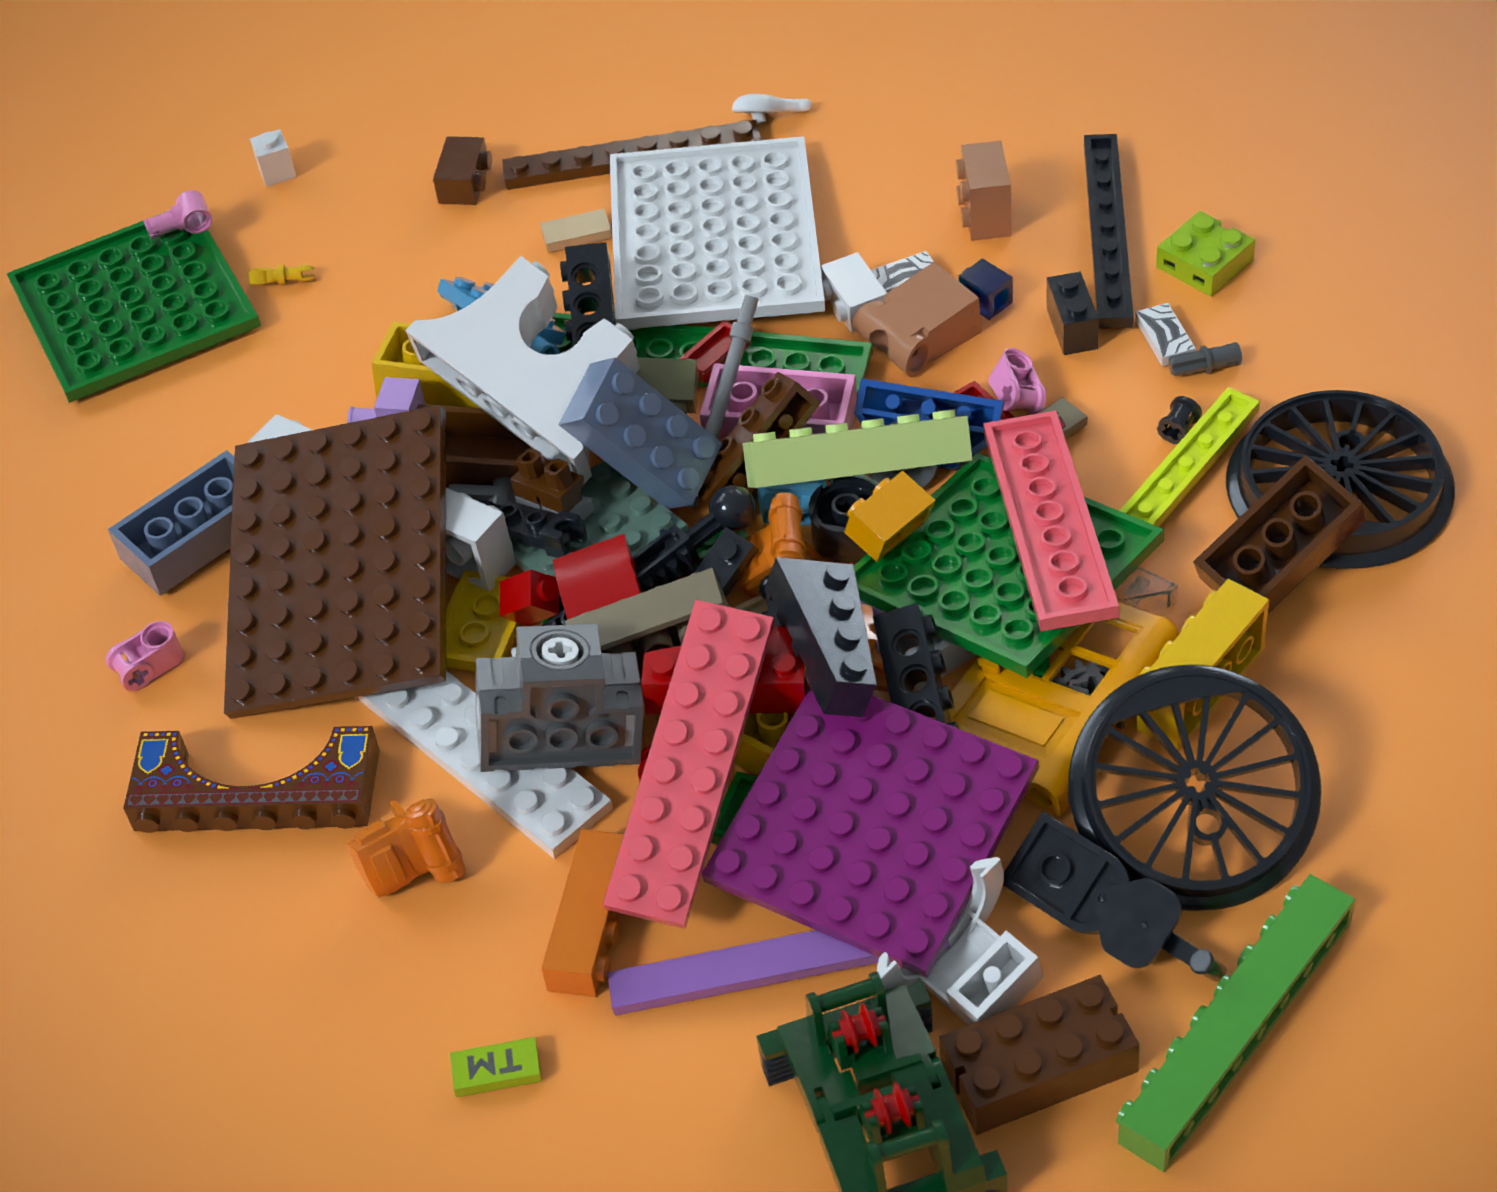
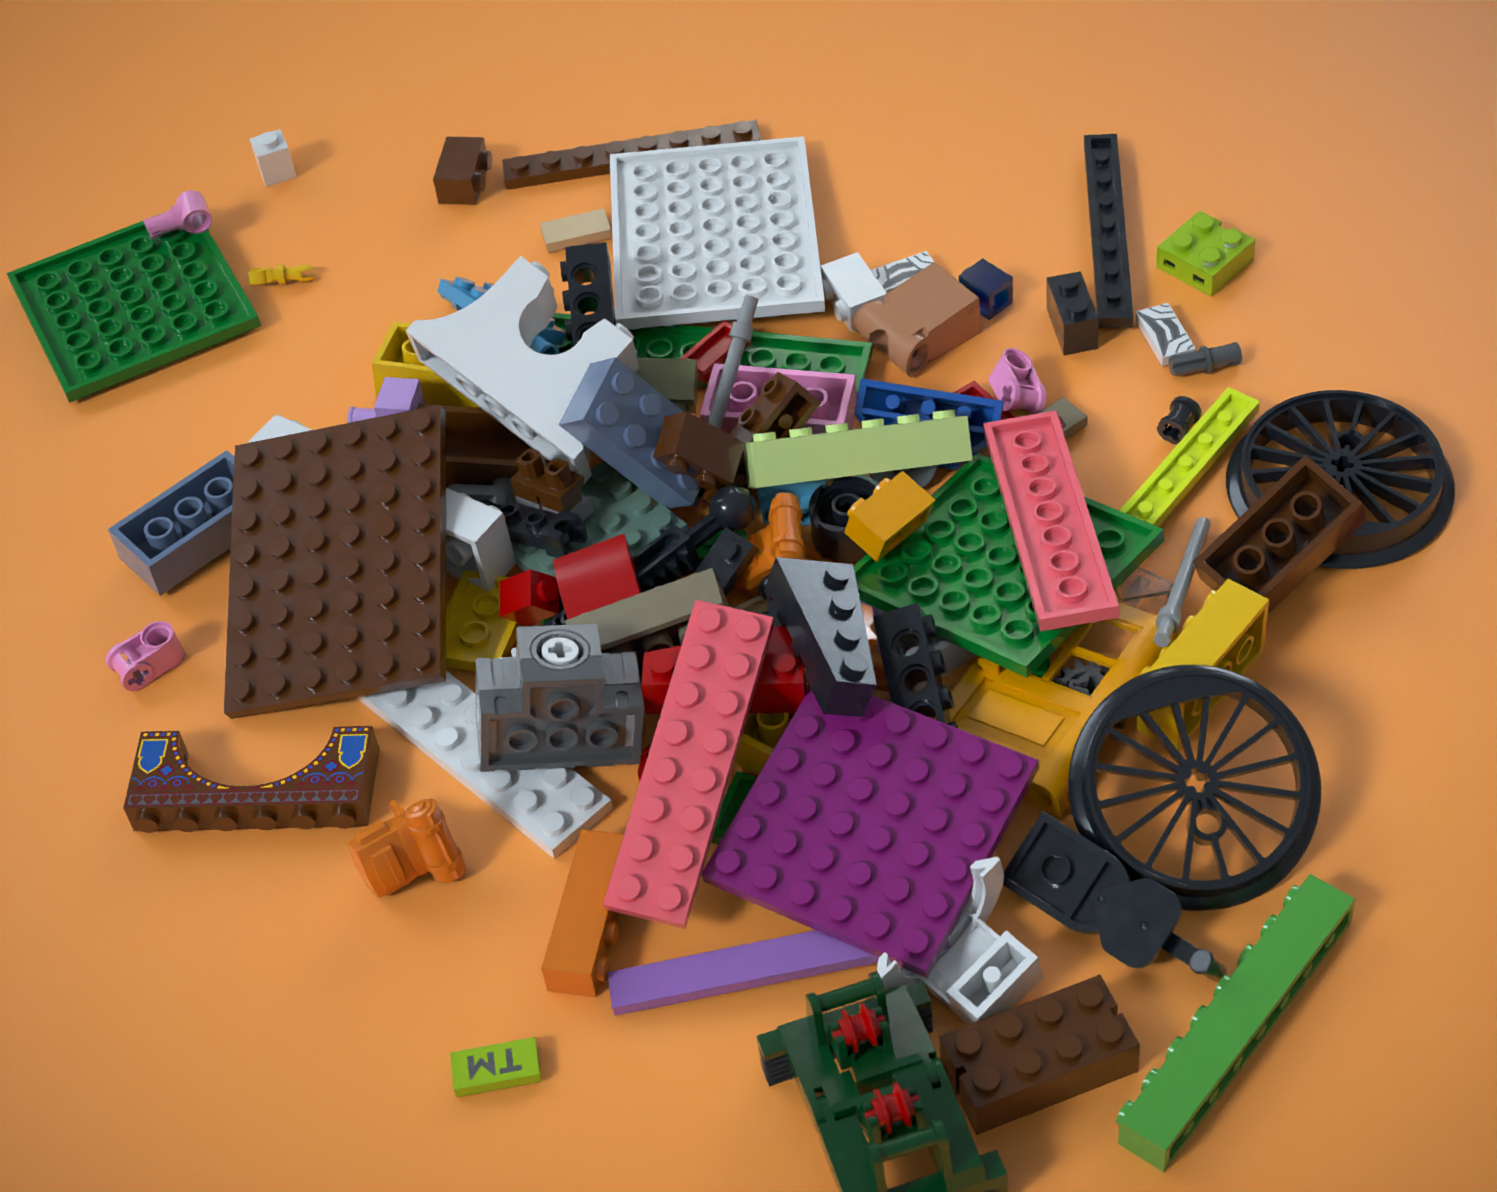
white piece [732,93,812,123] -> none
nougat brick [955,140,1011,241] -> none
none -> reddish brown brick [653,411,745,490]
none -> light grey bar [1154,517,1211,647]

